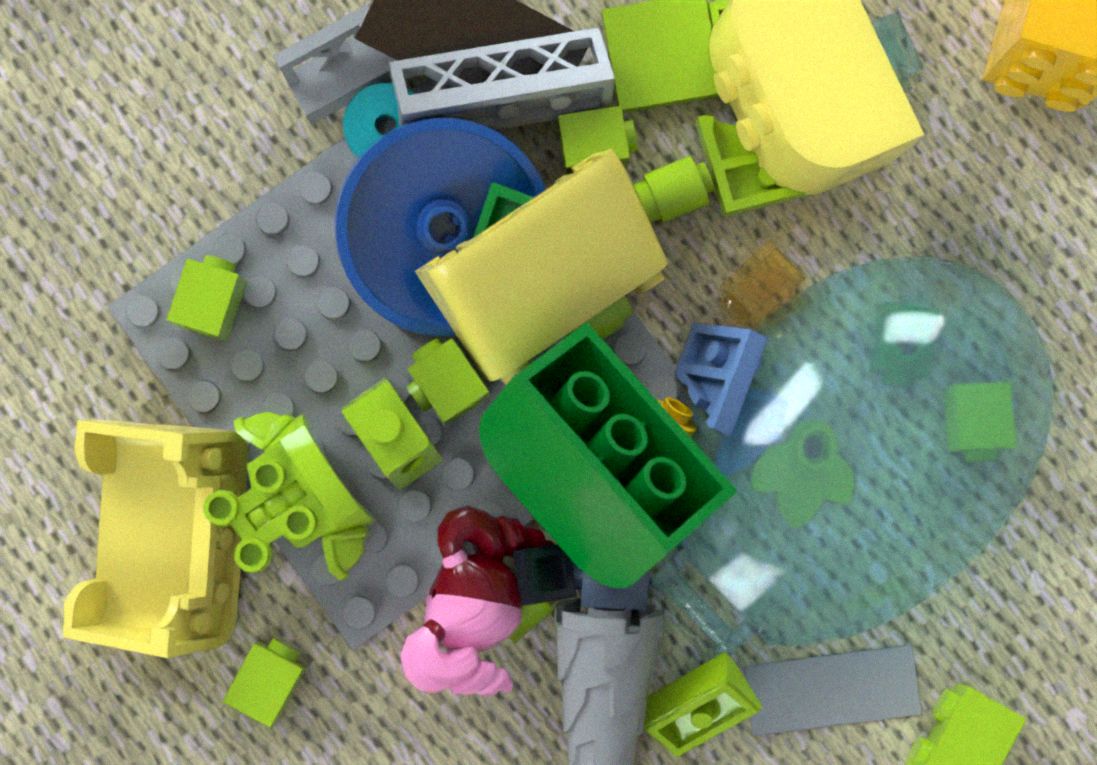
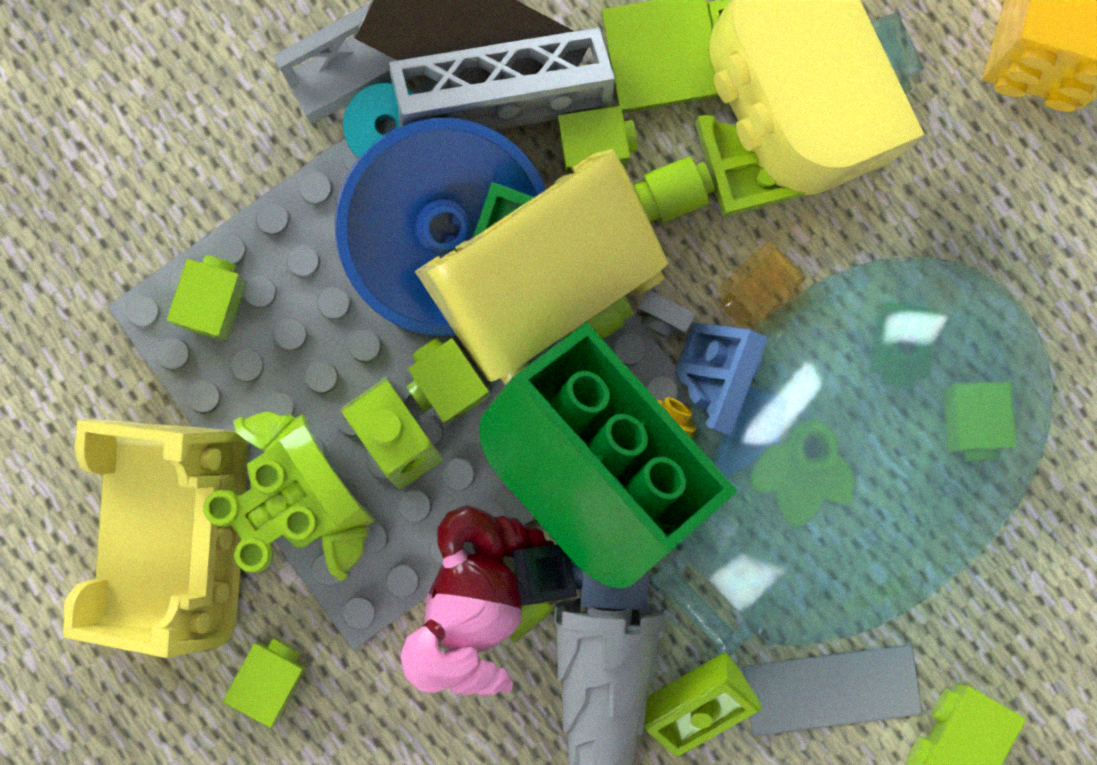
none -> light grey plate [636,289,696,340]

